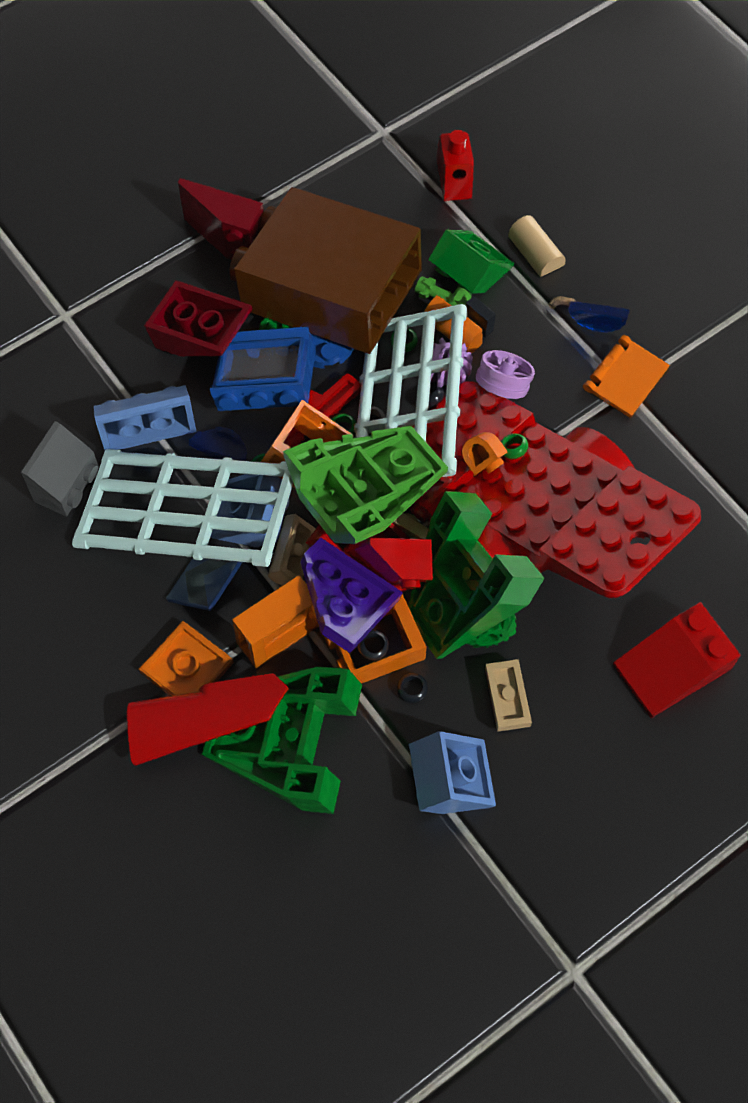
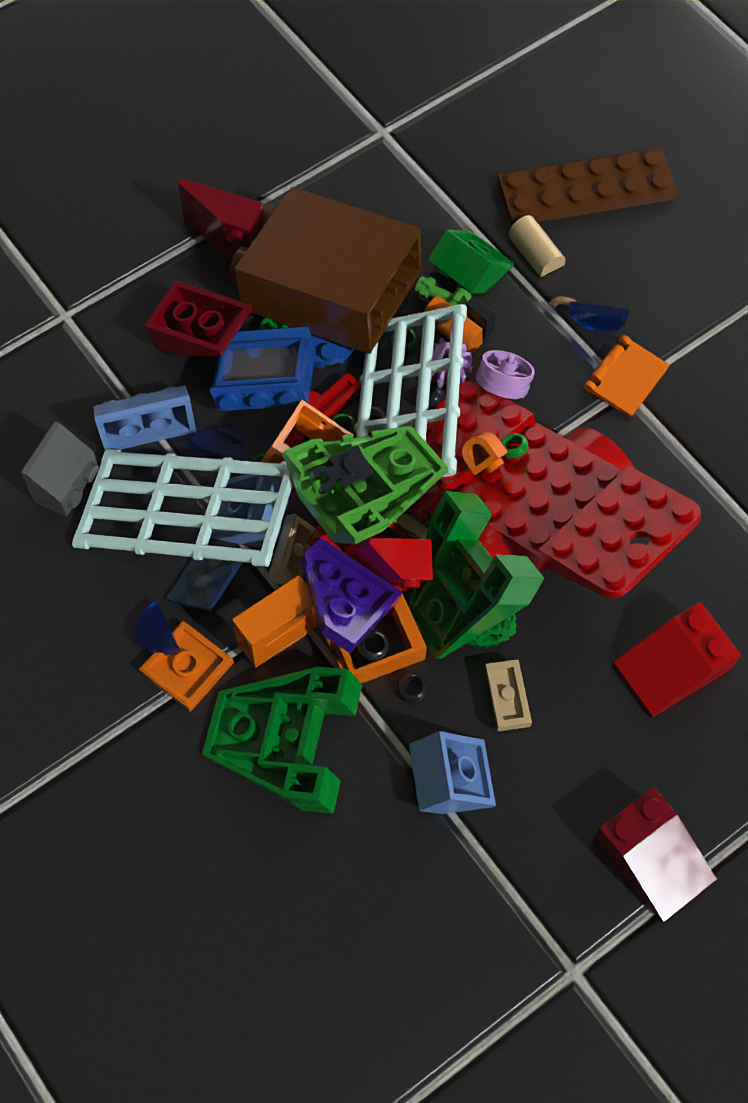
red panel [127,673,289,766] -> none
red torso [436,130,474,201] -> none
none -> clear blue tile [136,600,181,655]
none -> black plate [309,445,373,494]
none -> reddish brown plate [497,148,678,226]
none -> slope [594,787,717,923]

